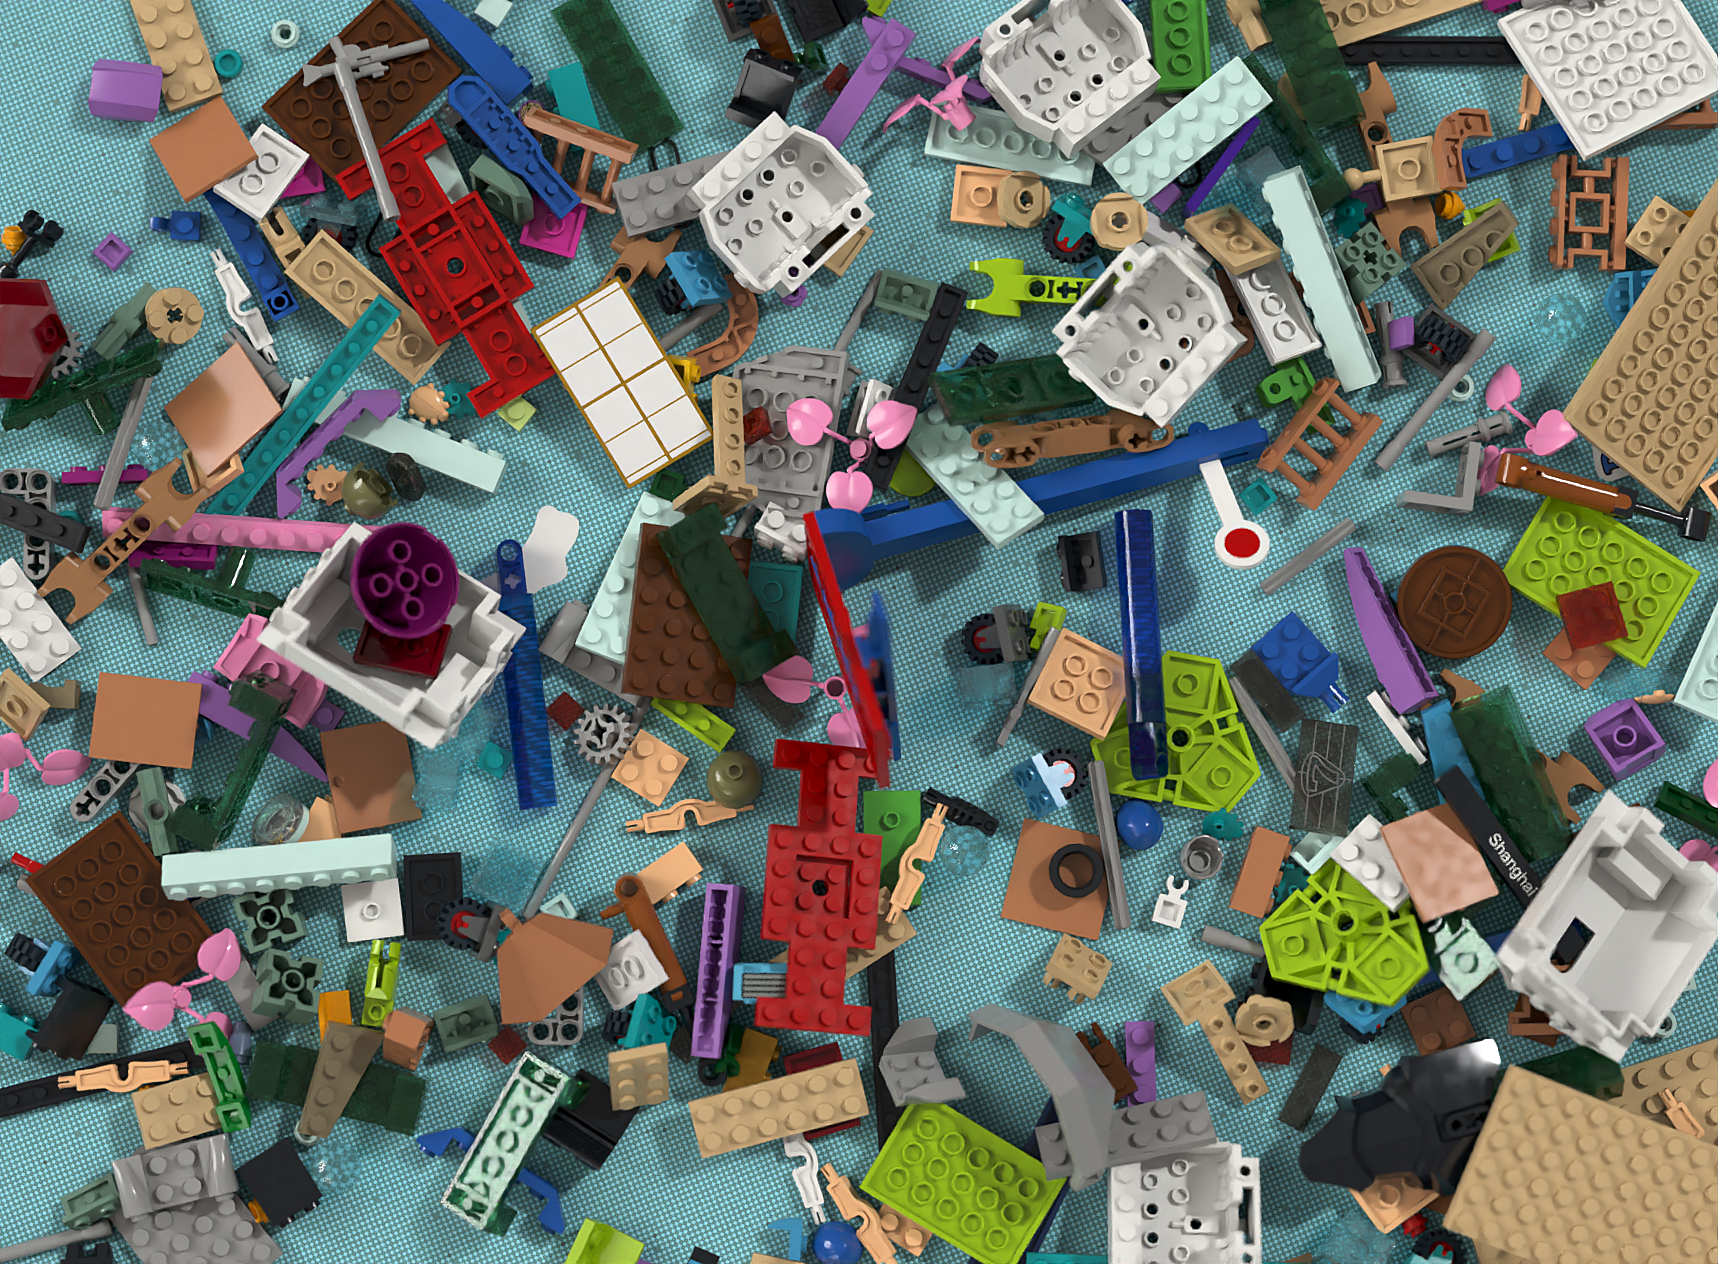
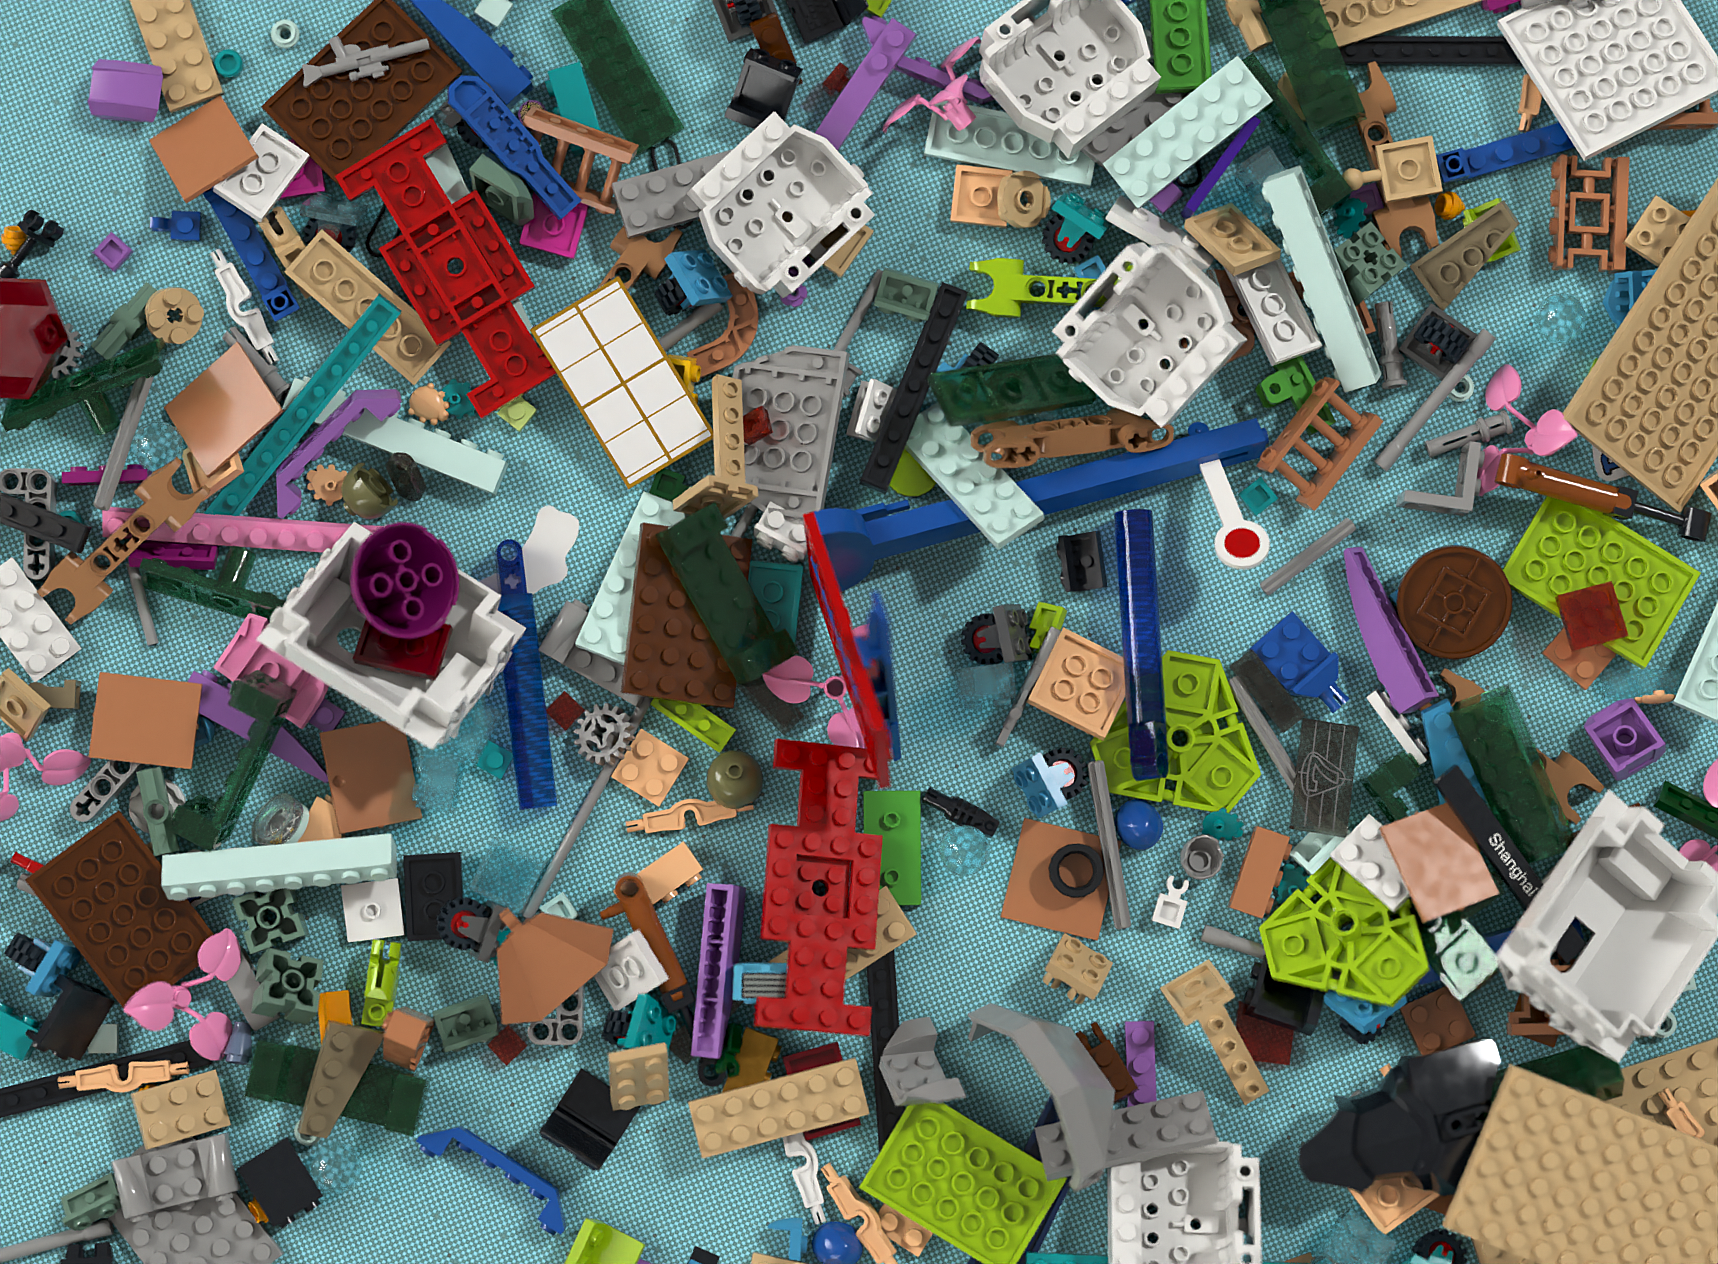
green slope [186,1021,252,1133] -> none
light grey piece [333,61,401,223] -> none
clear green plate [439,1050,590,1237] -> none
bright pink plant [786,398,918,514] -> none
dark green plate [793,41,830,75] -> none
light nougat piece [885,803,949,925] -> none
tan plate [1090,193,1148,251] -> none
tan plate [1235,995,1294,1046] -> none
clear smoke plate [1277,1043,1343,1133] -> none
medium lavender tile [1389,316,1415,351] -> none
red plate [1401,1213,1429,1238] -> none
nougat plate [1431,108,1493,191] -> none

